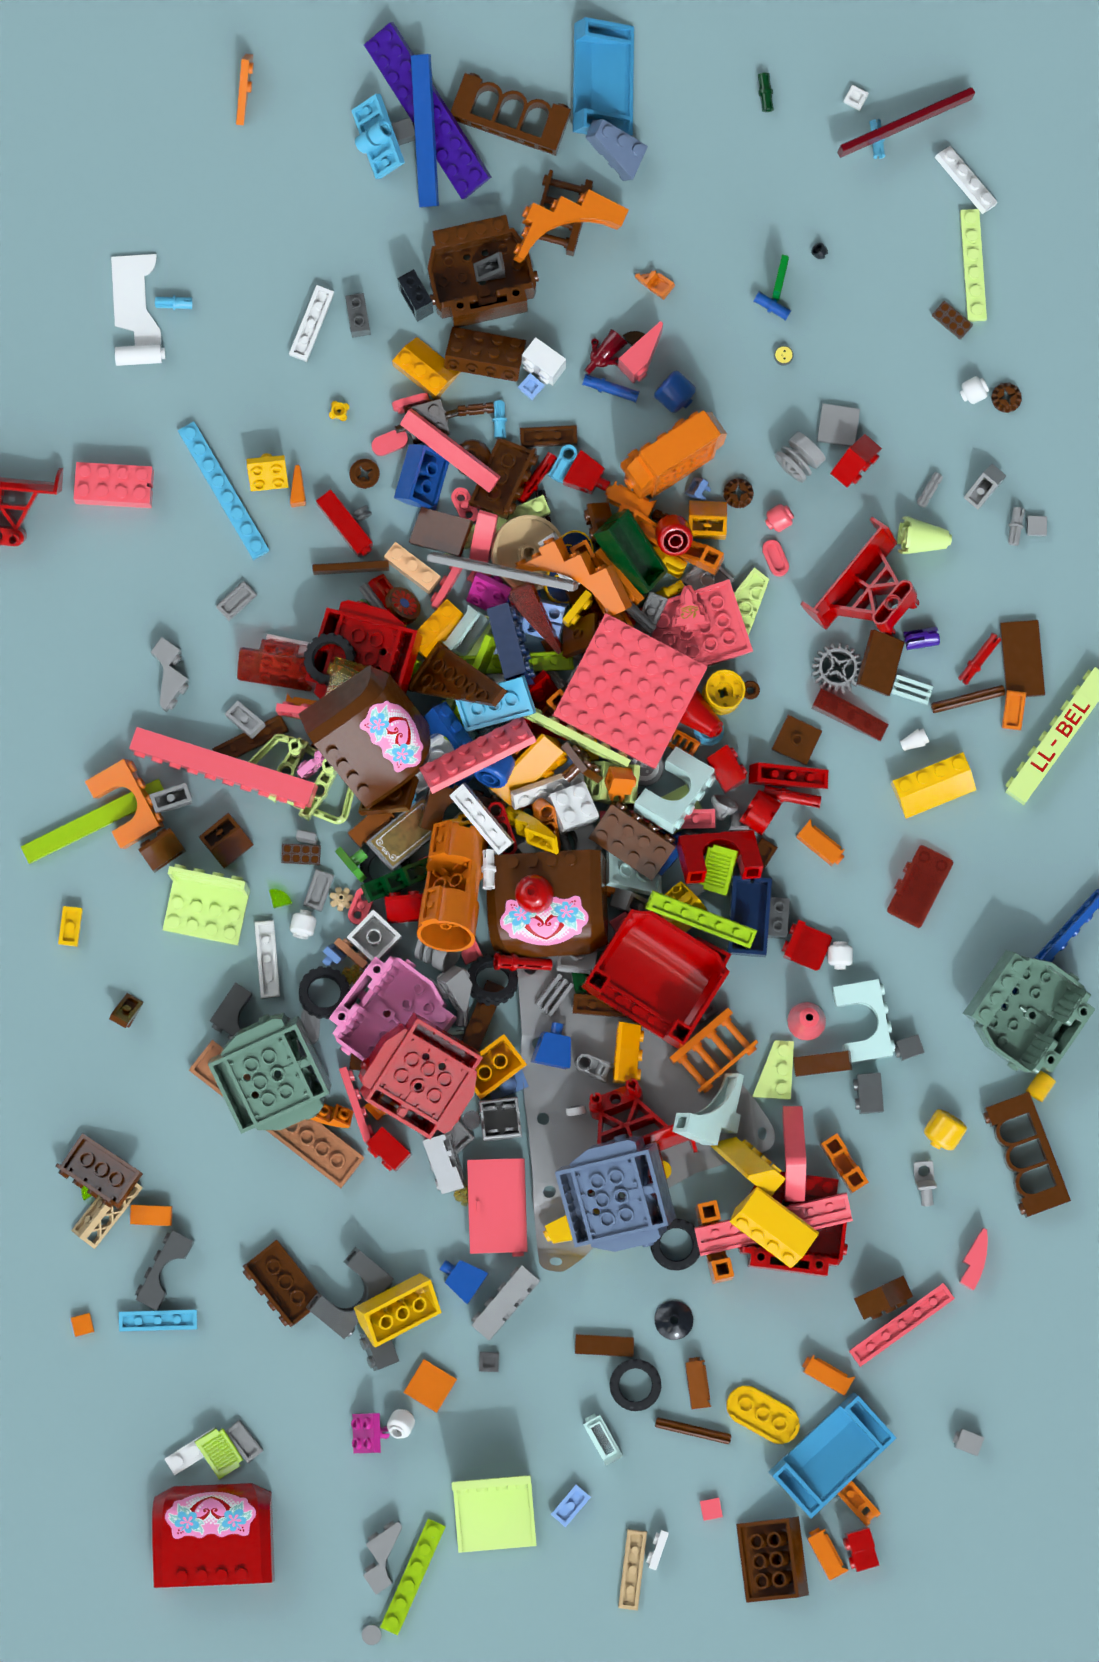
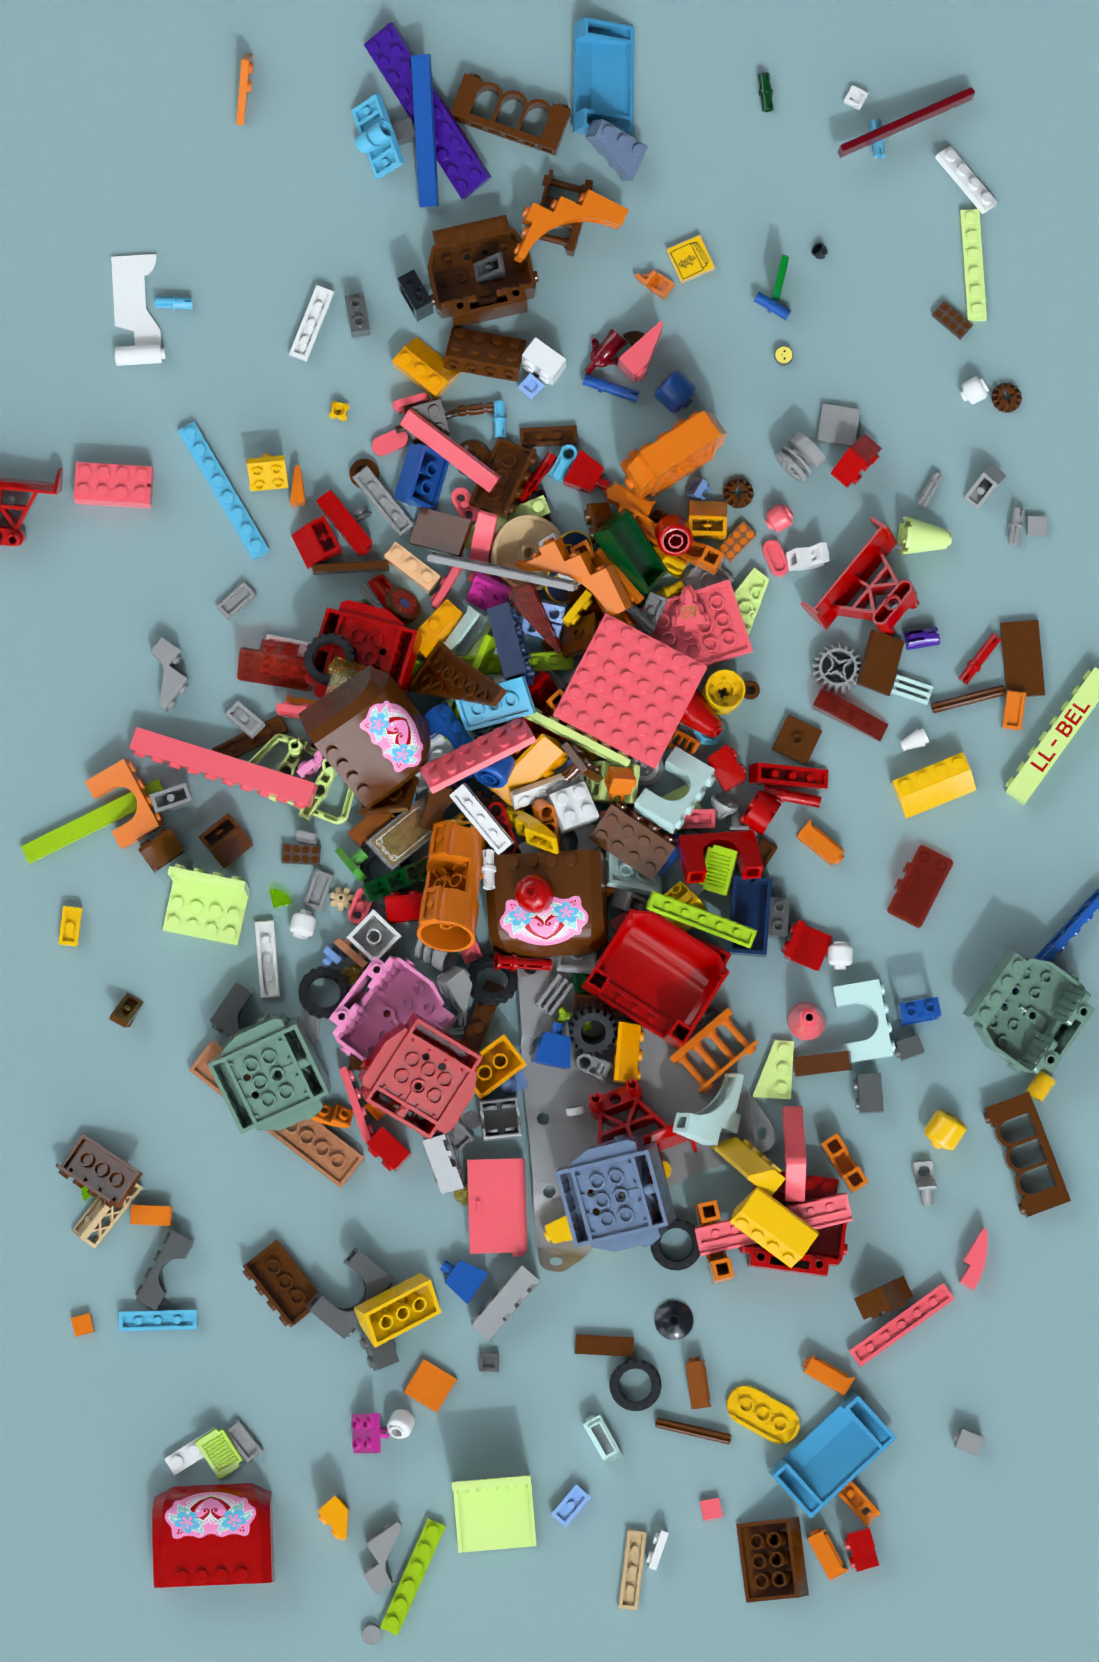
none -> red slope [291,515,342,569]
none -> light orange slope [317,1495,350,1541]
none -> light grey tile [352,466,414,537]
none -> lime piece [557,1007,591,1031]
none -> black tyre [568,1002,617,1055]
none -> yellow tile [666,235,715,284]
none -> orange tile [717,522,757,563]
none -> white brick [786,542,830,571]
none -> blue window [896,997,942,1027]

